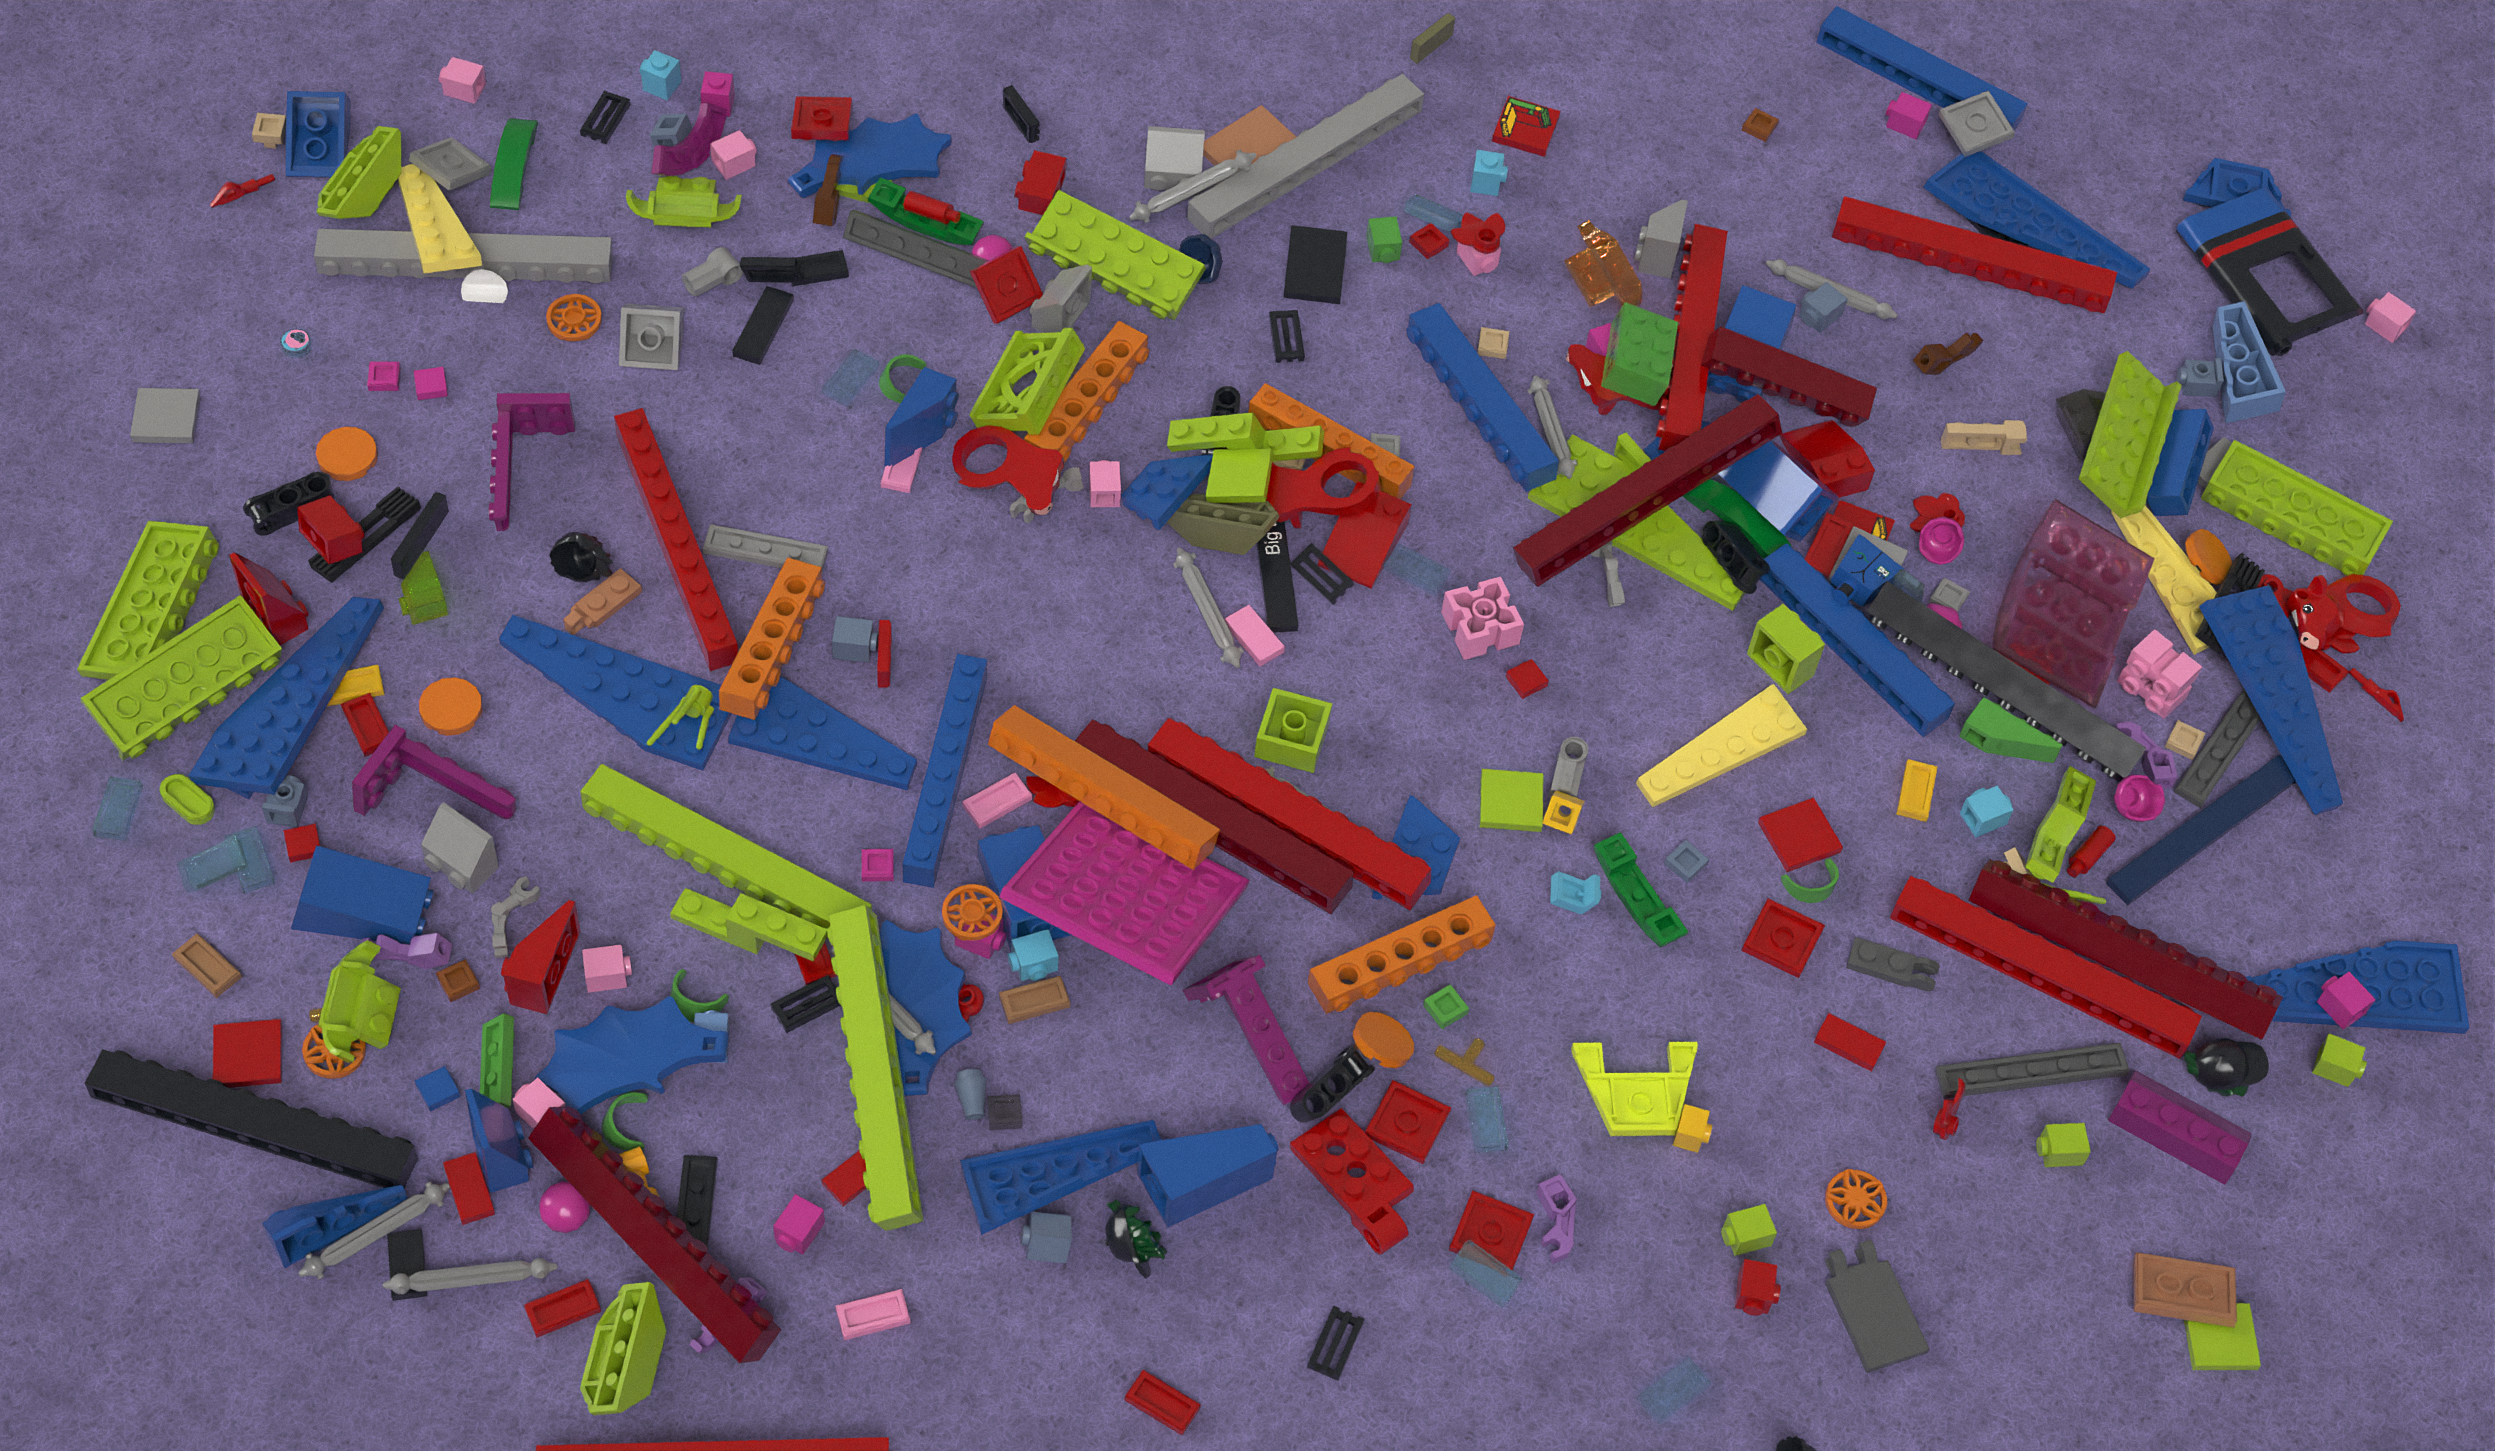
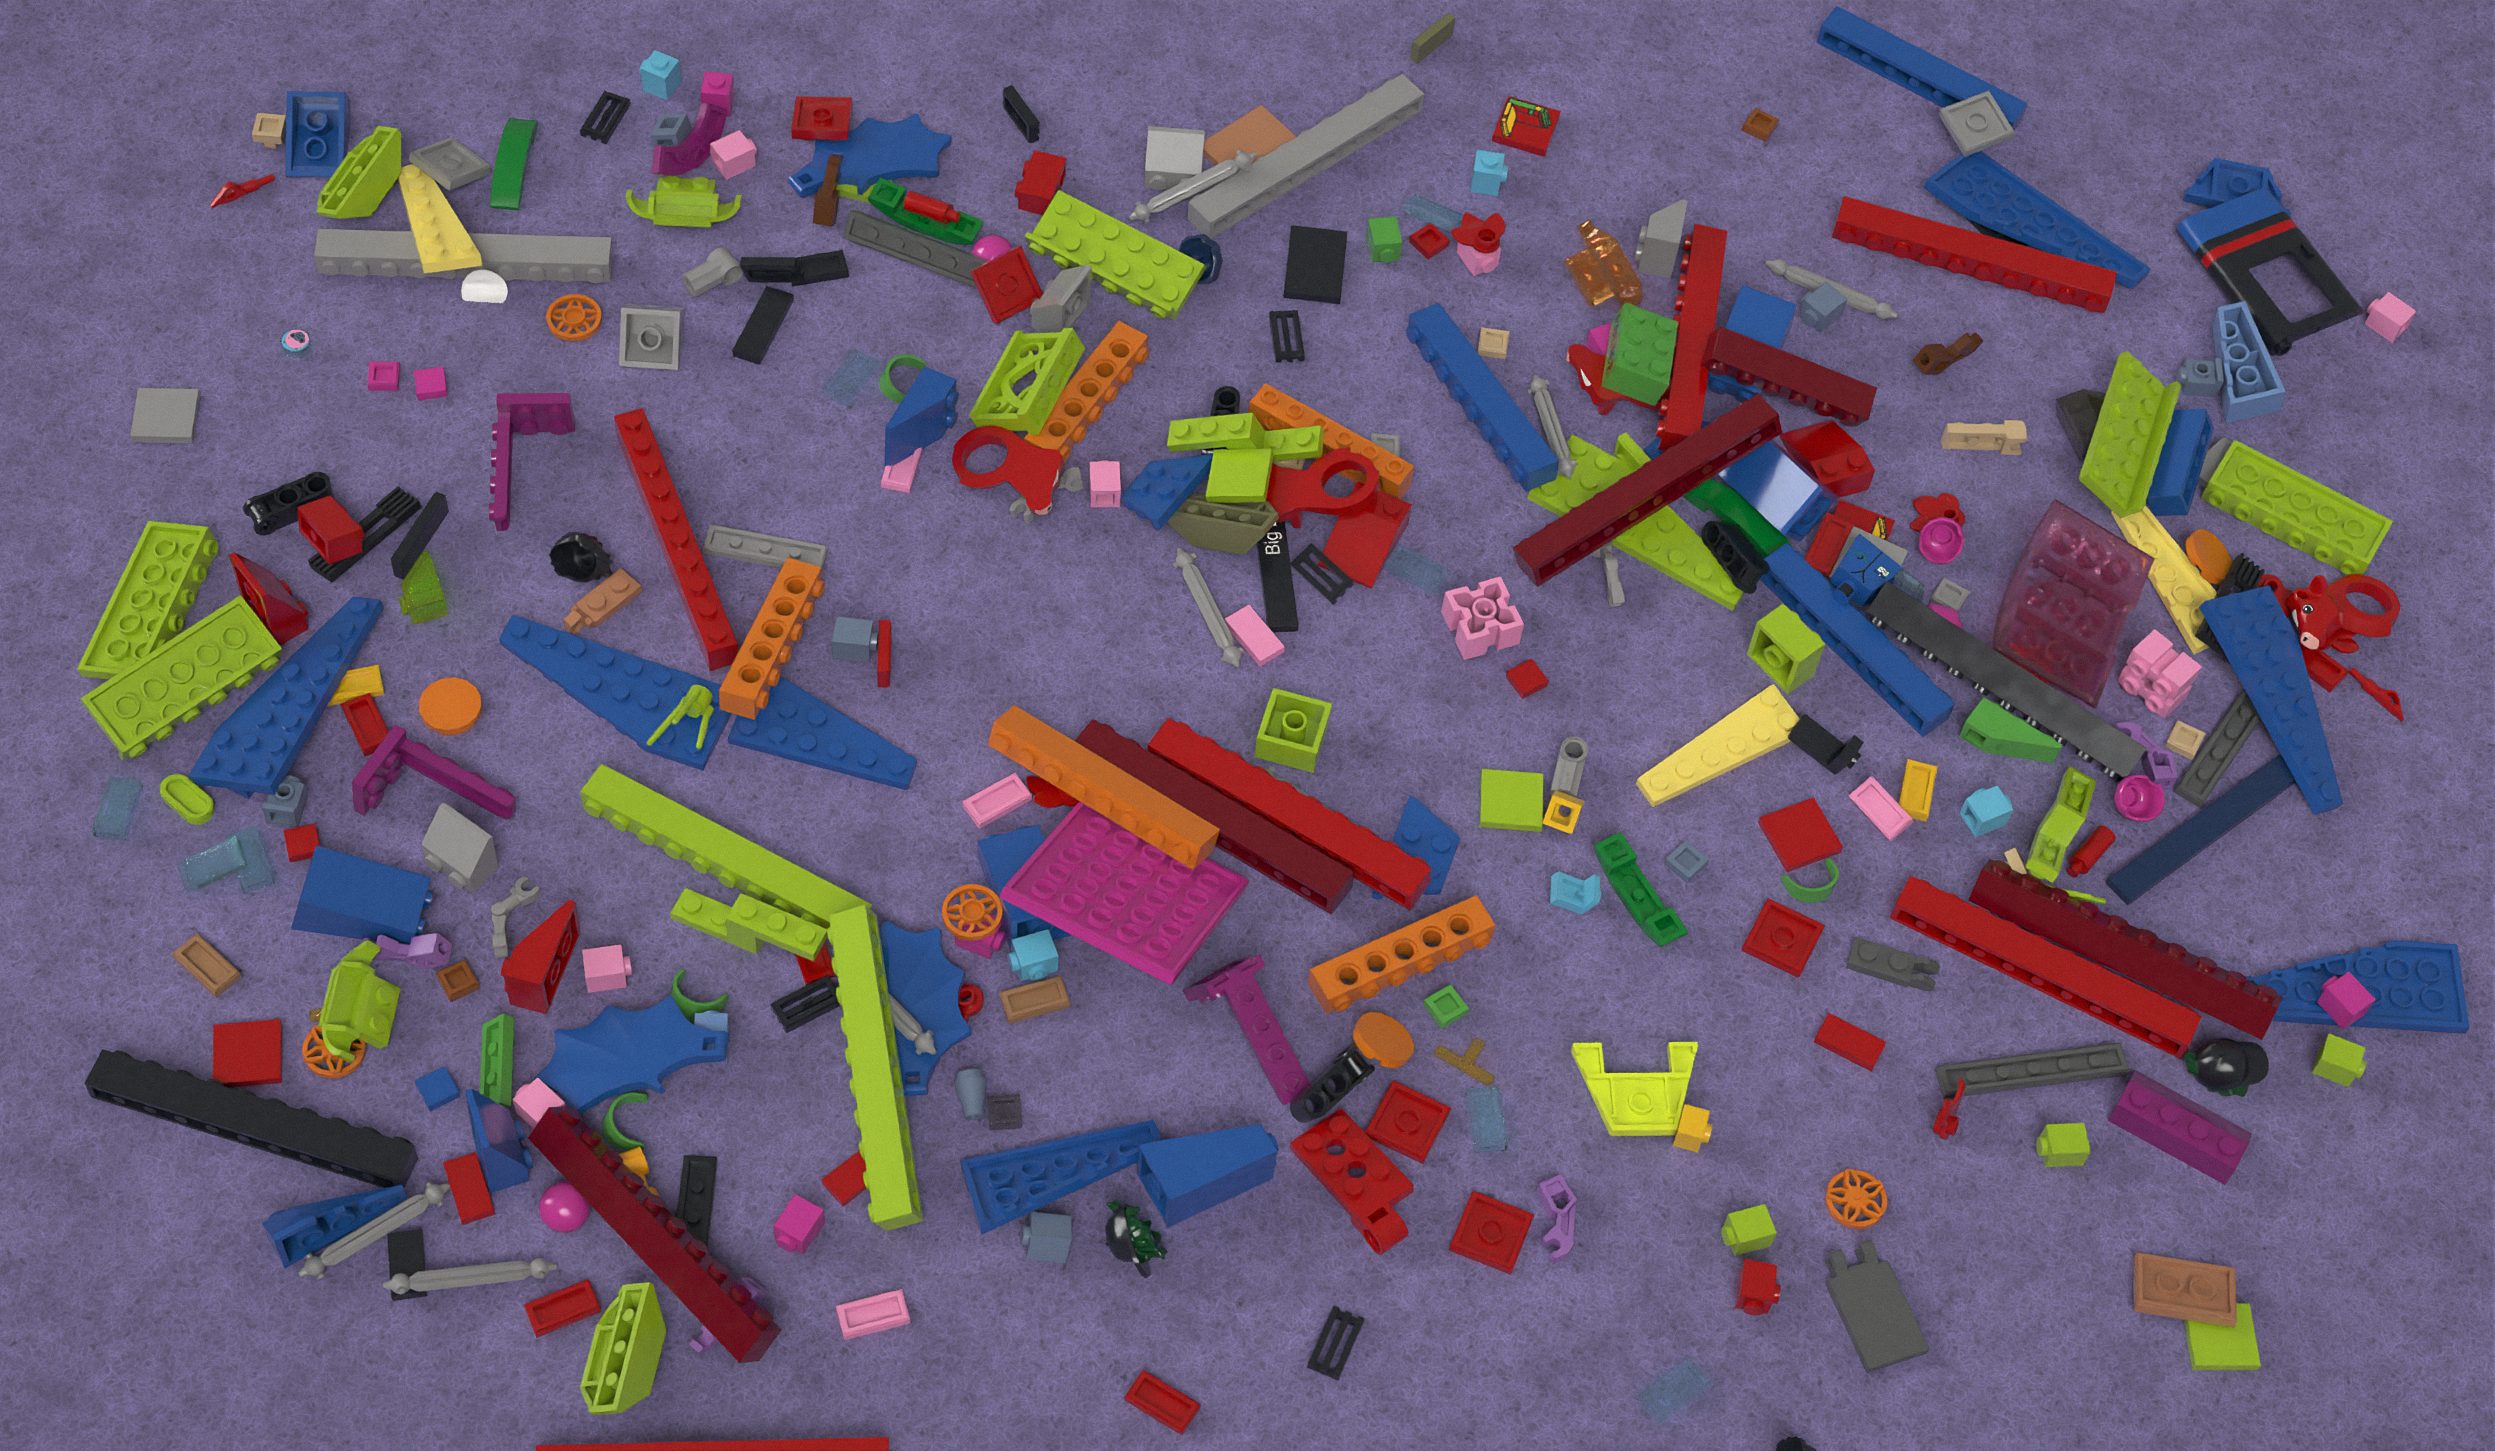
orange tile [316,427,378,481] -> none
bright pink brick [439,57,486,104] -> none
dark pink tile [862,849,894,882] -> none
blue brick [902,654,987,888] -> none
clear light blue tile [1449,1240,1523,1308] -> none
dark pink brick [1885,92,1932,140] -> none
none -> black bracket [1788,714,1864,775]
none -> bright pink tile [1849,776,1914,842]

